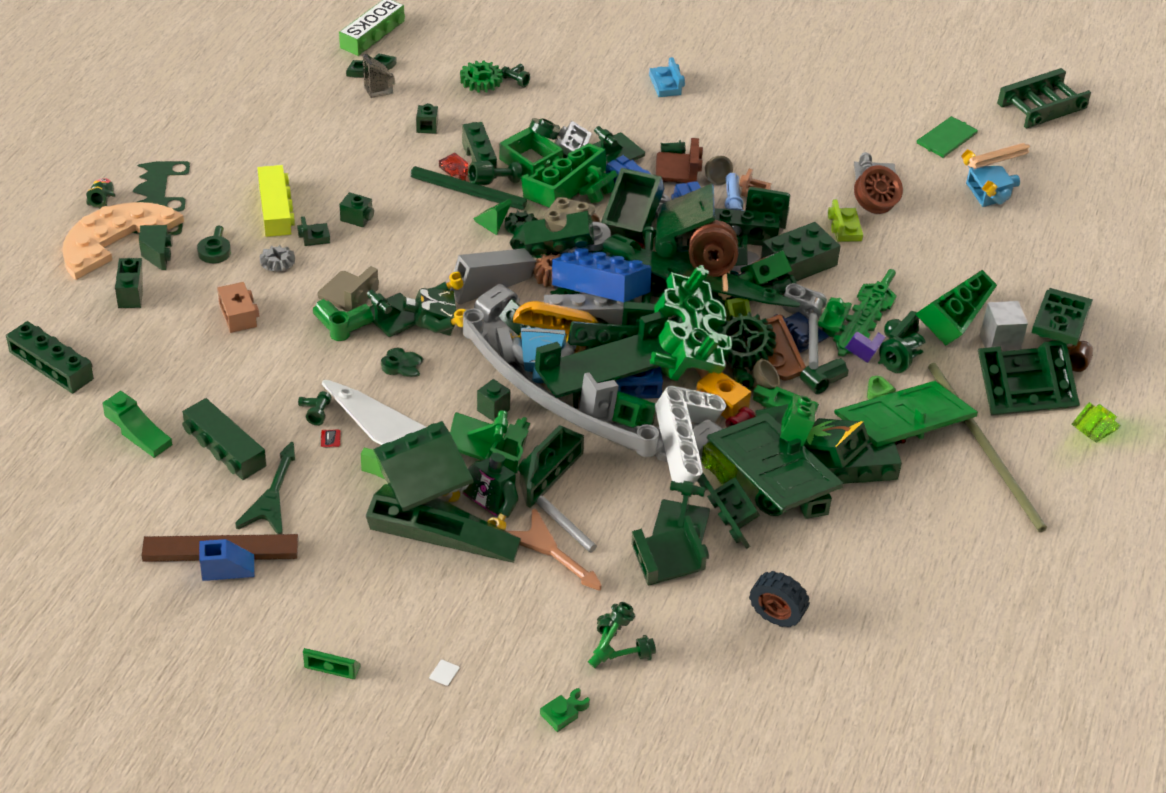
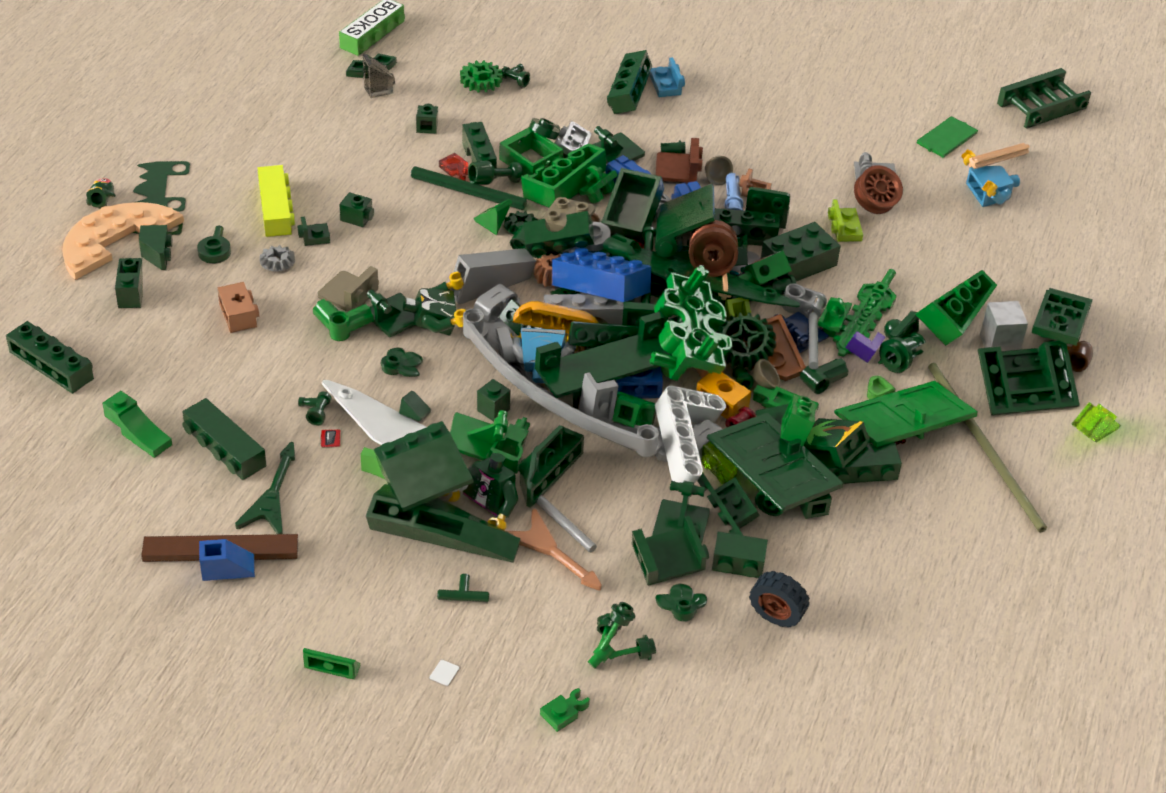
none -> dark green slope [399,391,431,421]
none -> dark green piece [437,573,489,602]
none -> dark green brick [607,50,652,114]
none -> dark green plate [655,583,707,622]
none -> dark green brick [712,531,768,578]

